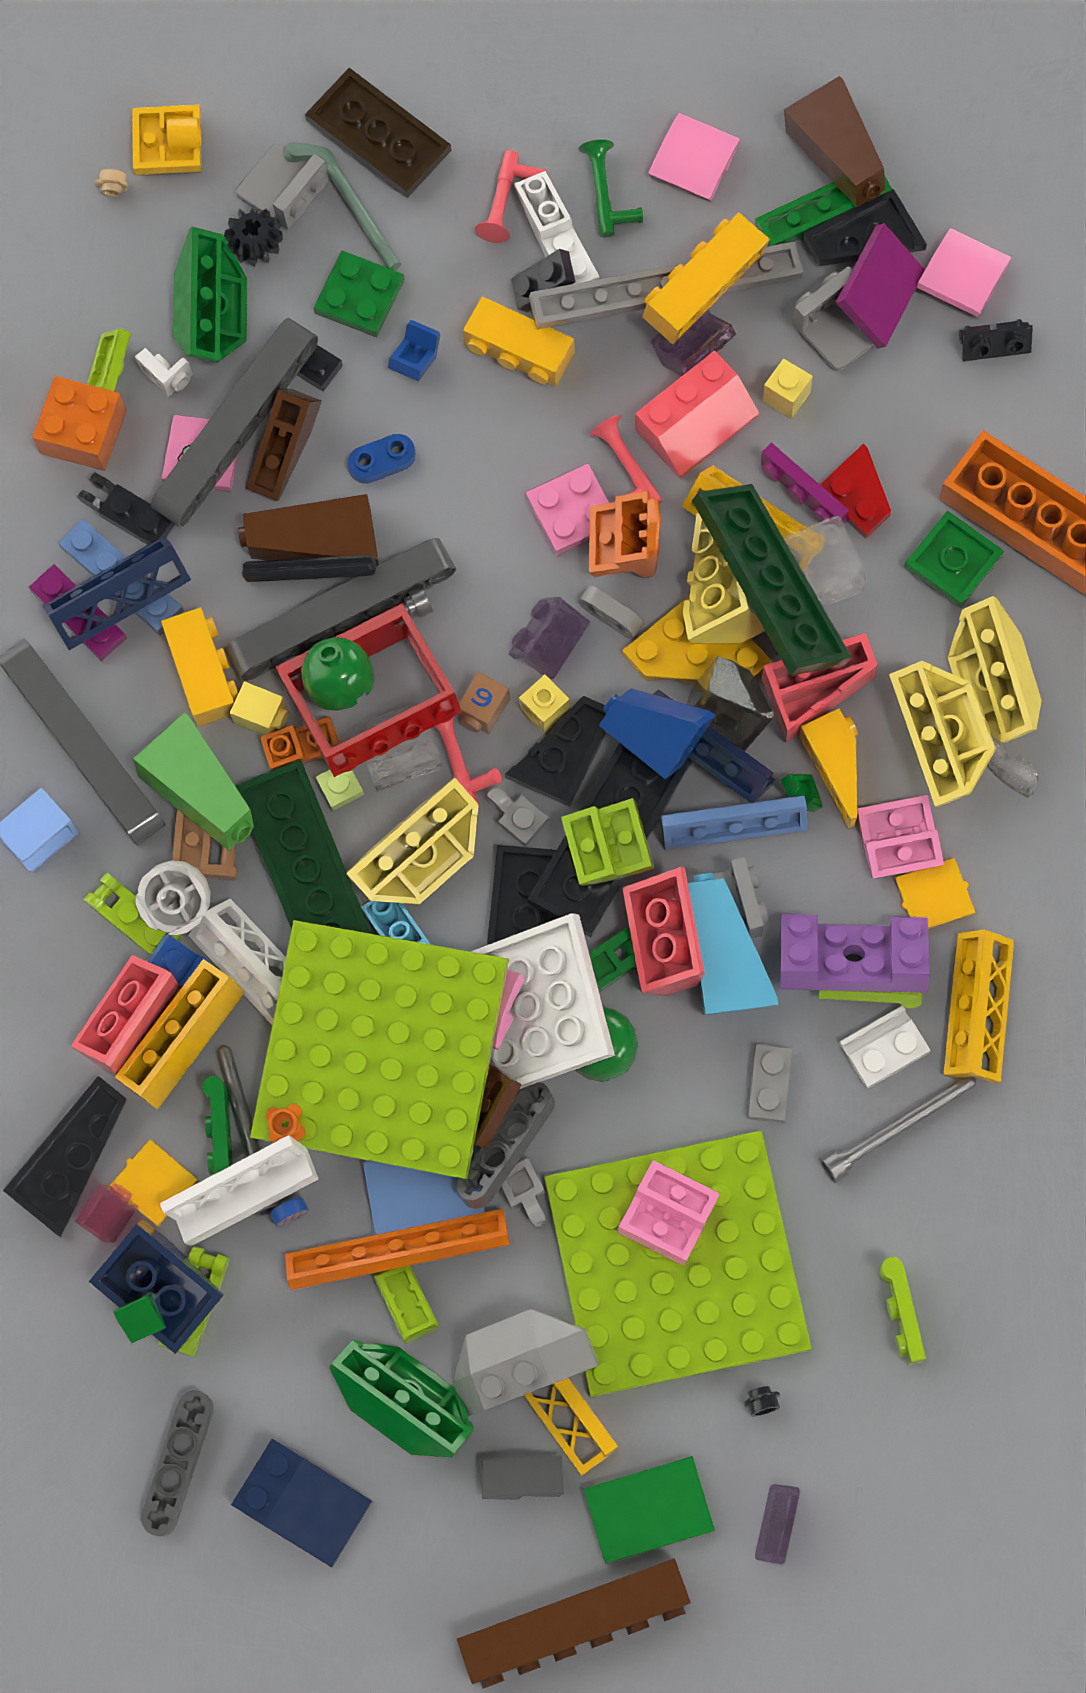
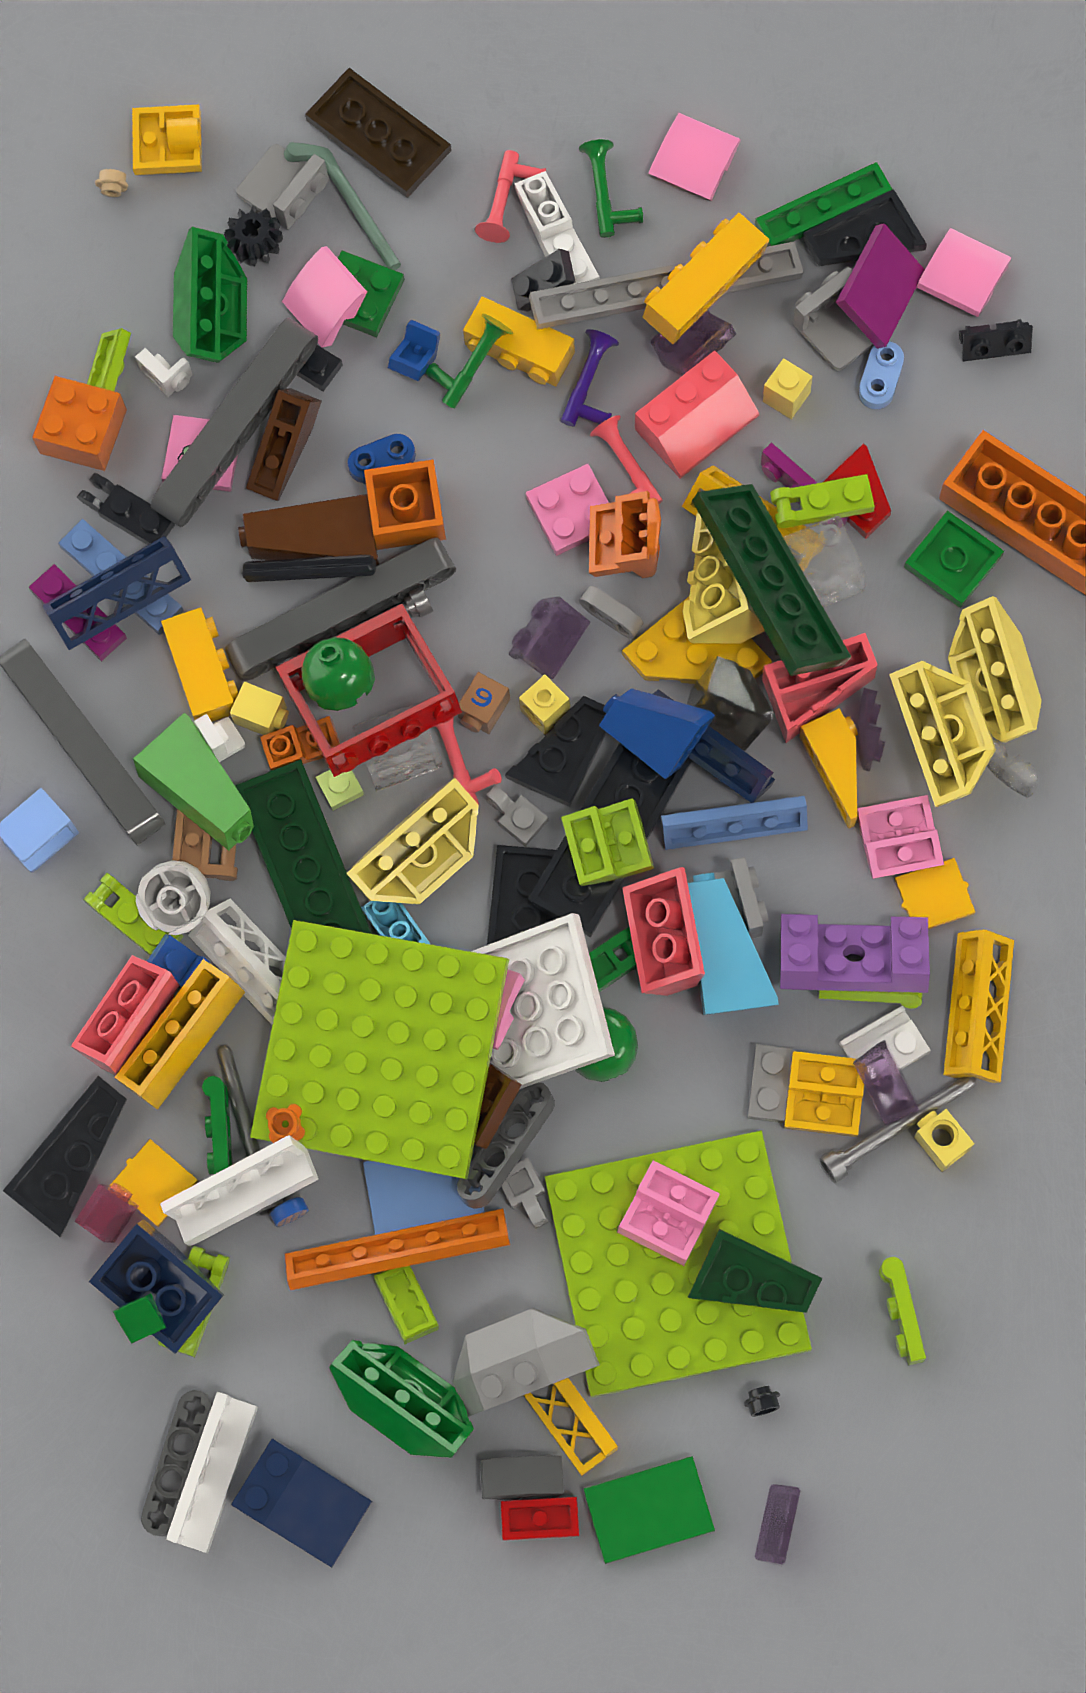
reddish brown brick [457,1558,691,1689] -> none
green tile [780,774,823,812] -> none
reddish brown slope [784,76,885,207] -> none
none -> white fence [166,1392,258,1553]
none -> white bracket [194,714,245,762]
none -> bright pink slope [282,246,367,347]
none -> orange brick [364,459,446,550]
none -> green piece [426,314,513,409]
none -> red plate [501,1497,579,1541]
none -> dark purple piece [560,329,619,427]
none -> dark green wing [688,1229,823,1313]
none -> lime plate [770,474,875,528]
none -> yellow slope [784,1051,867,1137]
none -> clear purple slope [853,1040,919,1125]
none -> clear purple slope [857,688,886,771]
none -> light blue plate [859,341,904,409]
none -> light yellow brick [914,1109,975,1172]

